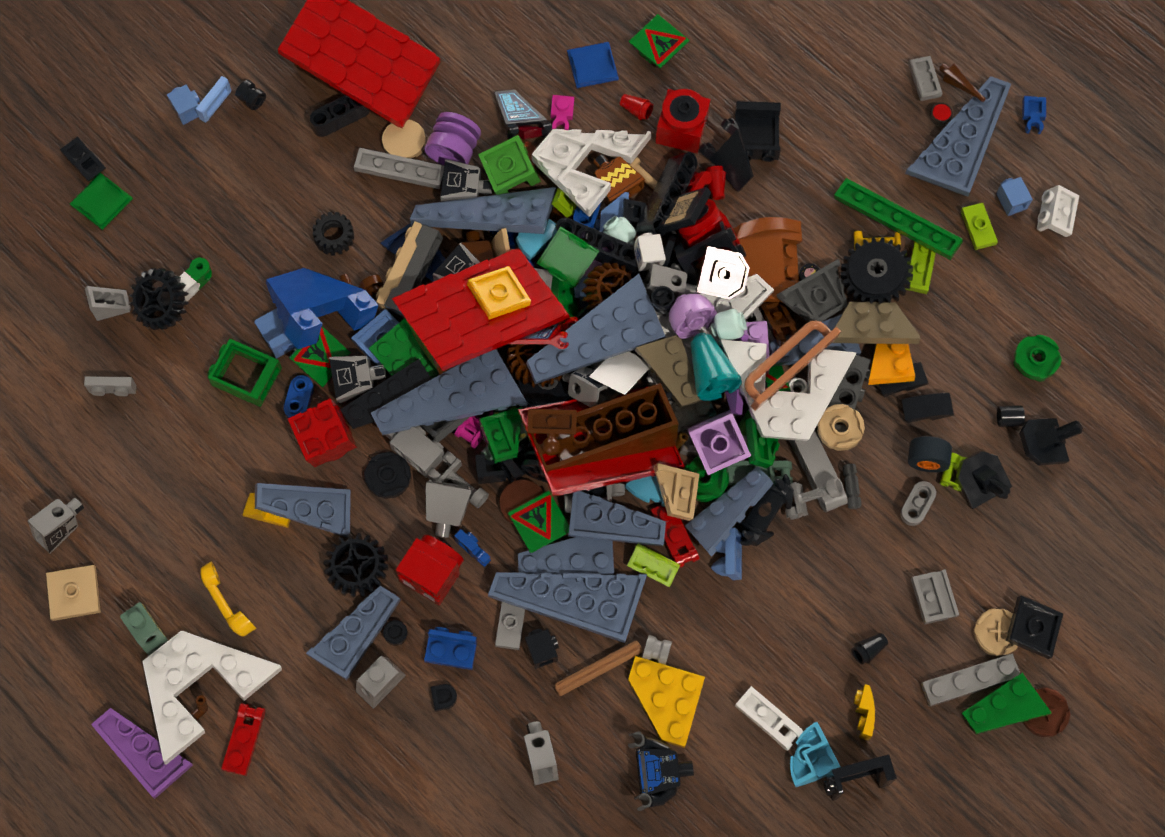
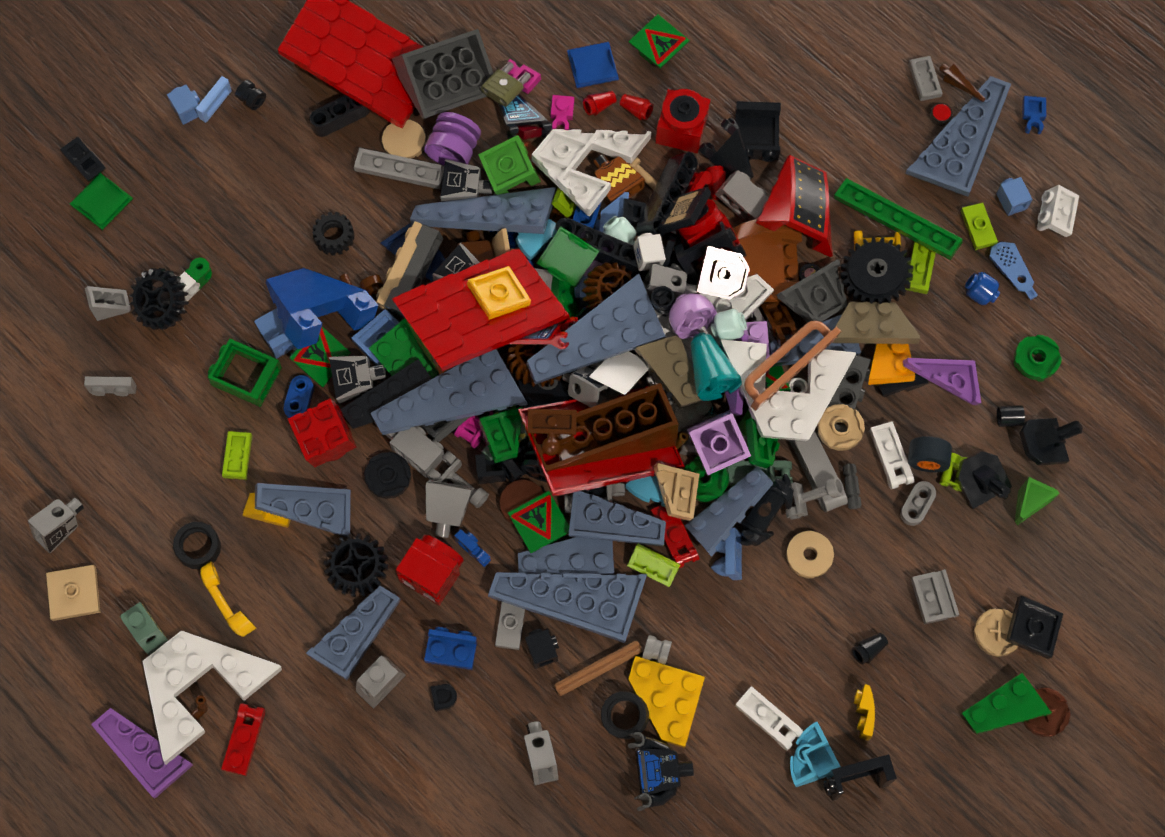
black tile [383,620,408,646] -> none
black slope [902,393,955,423] -> none
light grey plate [921,653,1020,707] -> none
none -> black tyre [173,522,221,569]
none -> lime plate [222,431,252,480]
none -> dark grey slope [392,29,493,119]
none -> olive piece [480,62,531,107]
none -> dark pink plate [500,59,541,94]
none -> red cone [583,91,617,116]
none -> black tyre [601,691,649,739]
none -> light grey hinge [715,170,769,222]
none -> wedge [755,155,833,257]
none -> tan tile [786,531,834,579]
none -> white plate [869,421,914,490]
none -> medium lavender wing [903,358,981,405]
none -> blue head [964,272,1000,305]
none -> medium blue piece [989,242,1038,300]
none -> bright green slope [1015,477,1059,525]

